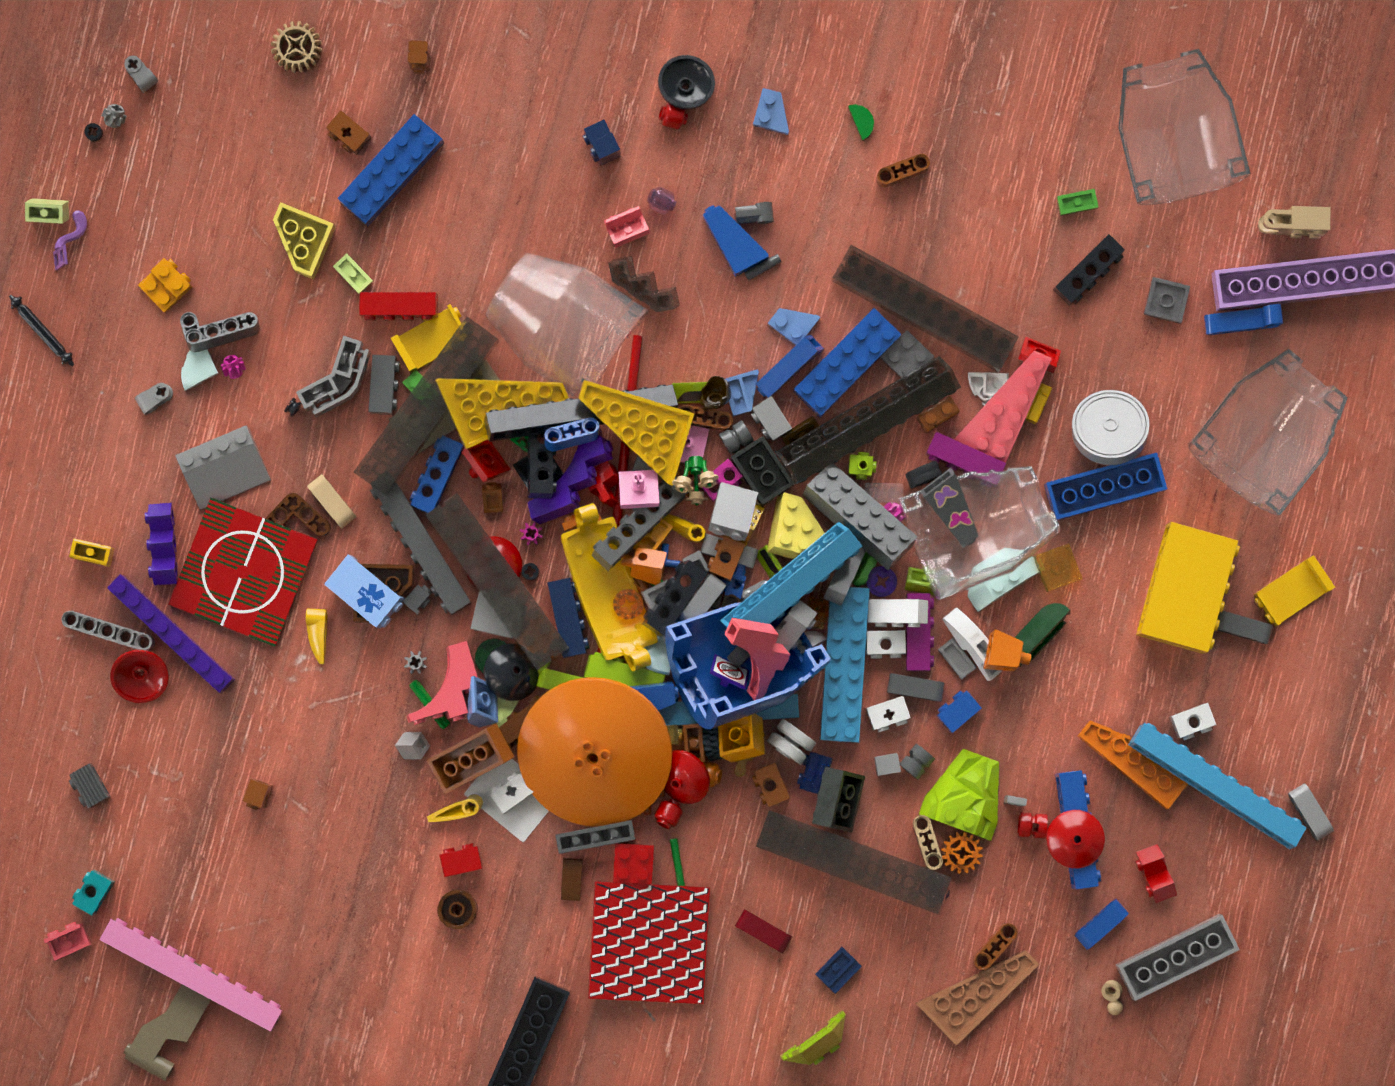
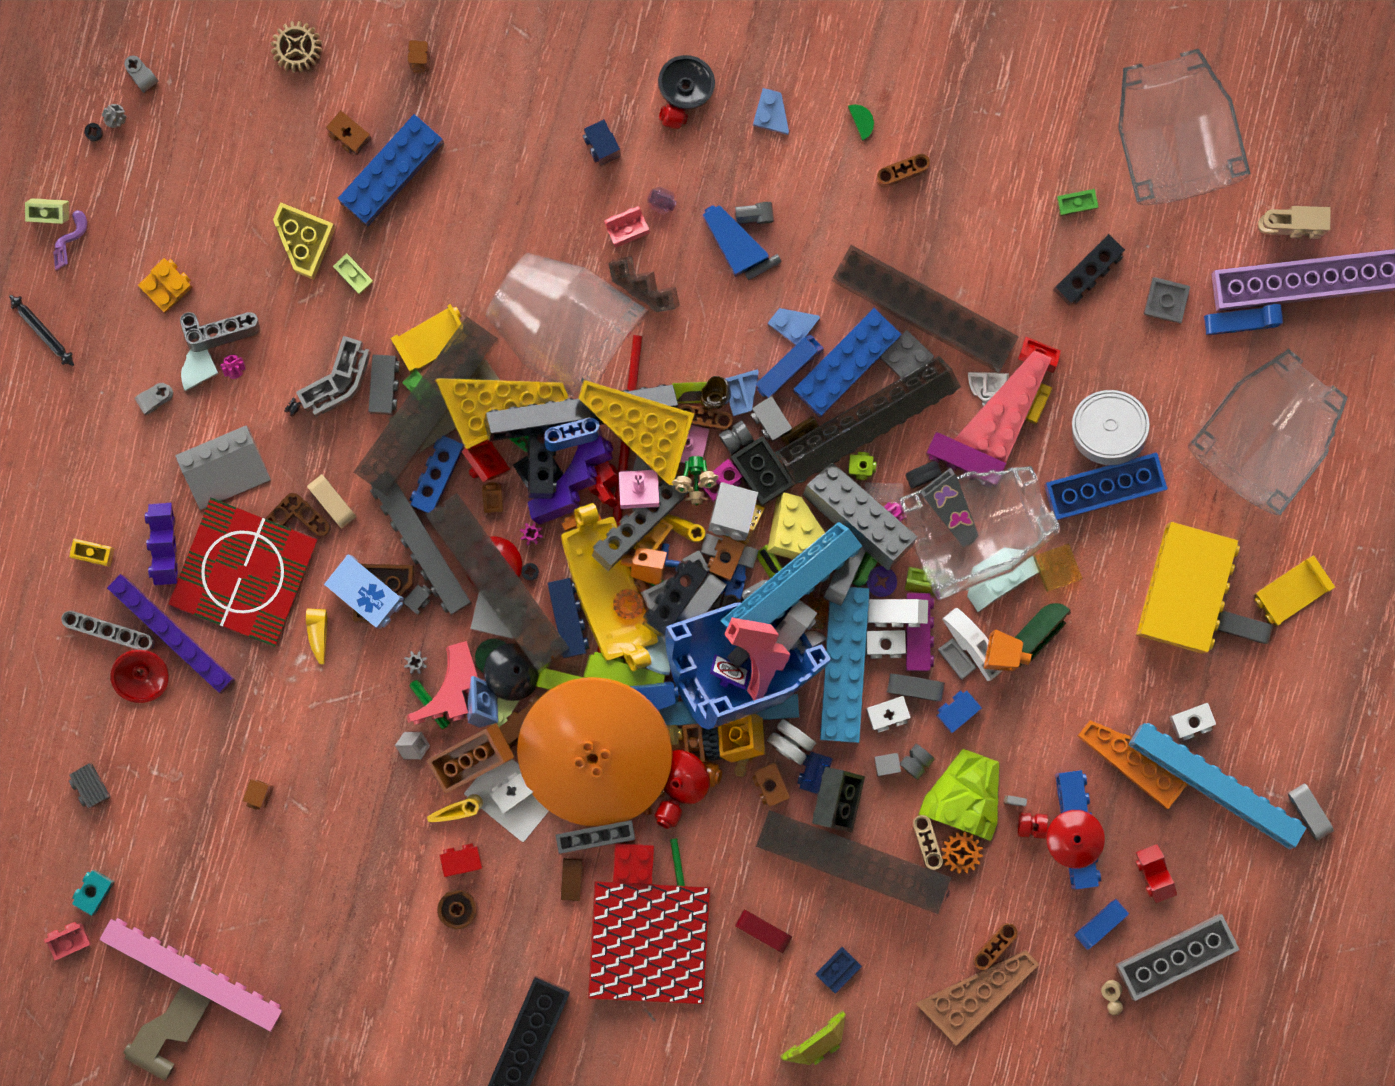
red brick [359,292,438,321] -> none
dark orange brick [916,396,960,434] -> none

